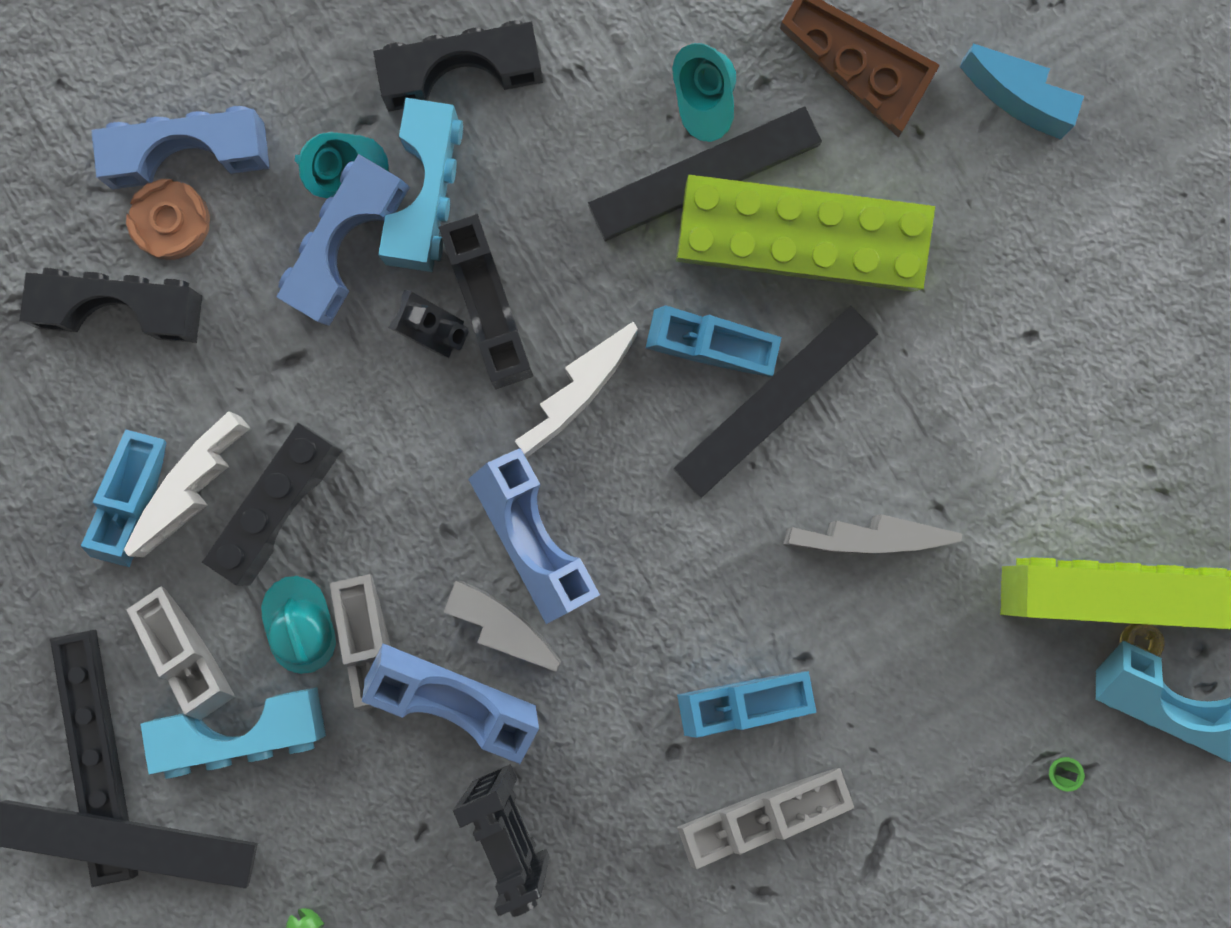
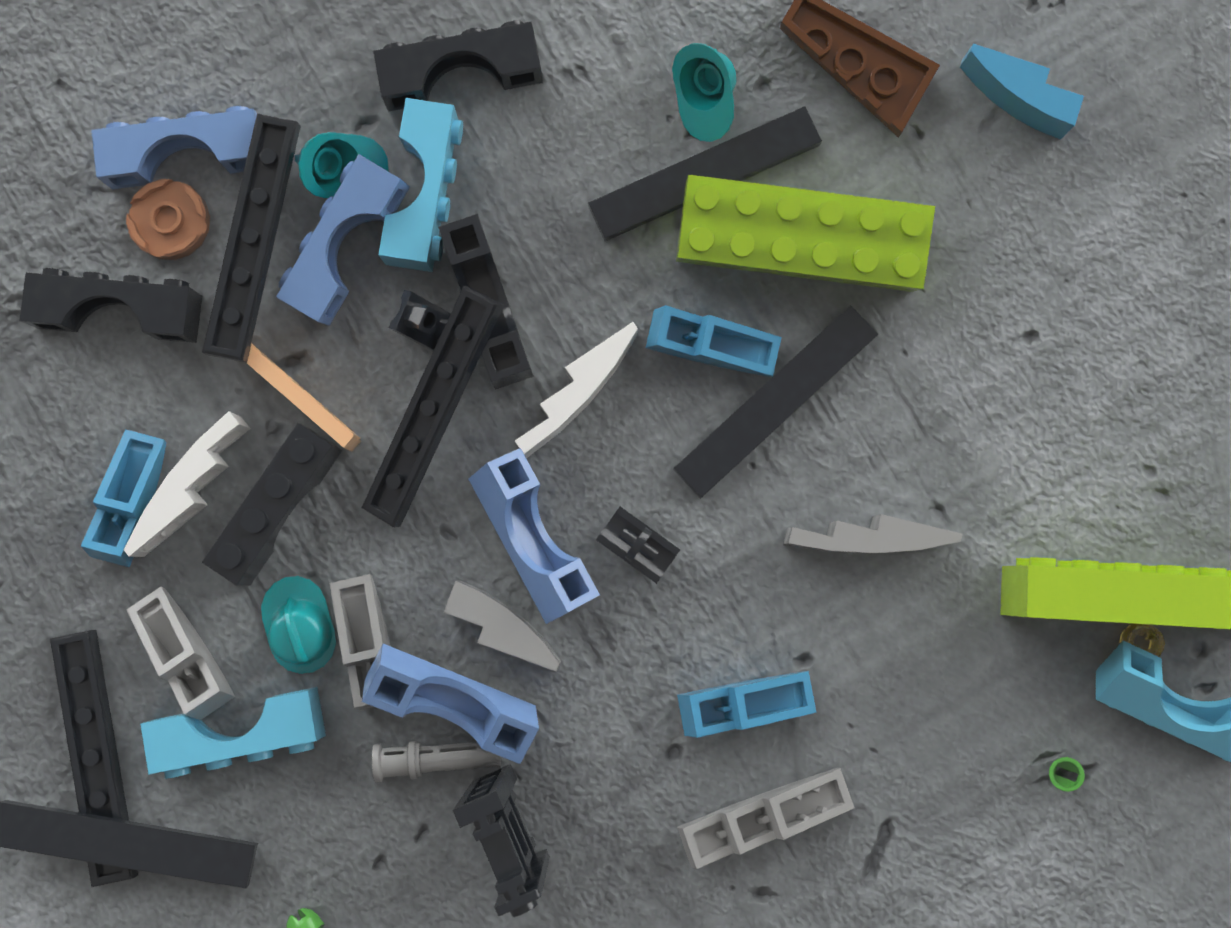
none -> black tile [202,114,301,363]
none -> light nougat tile [247,343,361,452]
none -> black tile [361,286,504,527]
none -> light grey pin [372,741,501,783]
none -> black hips [596,506,680,584]

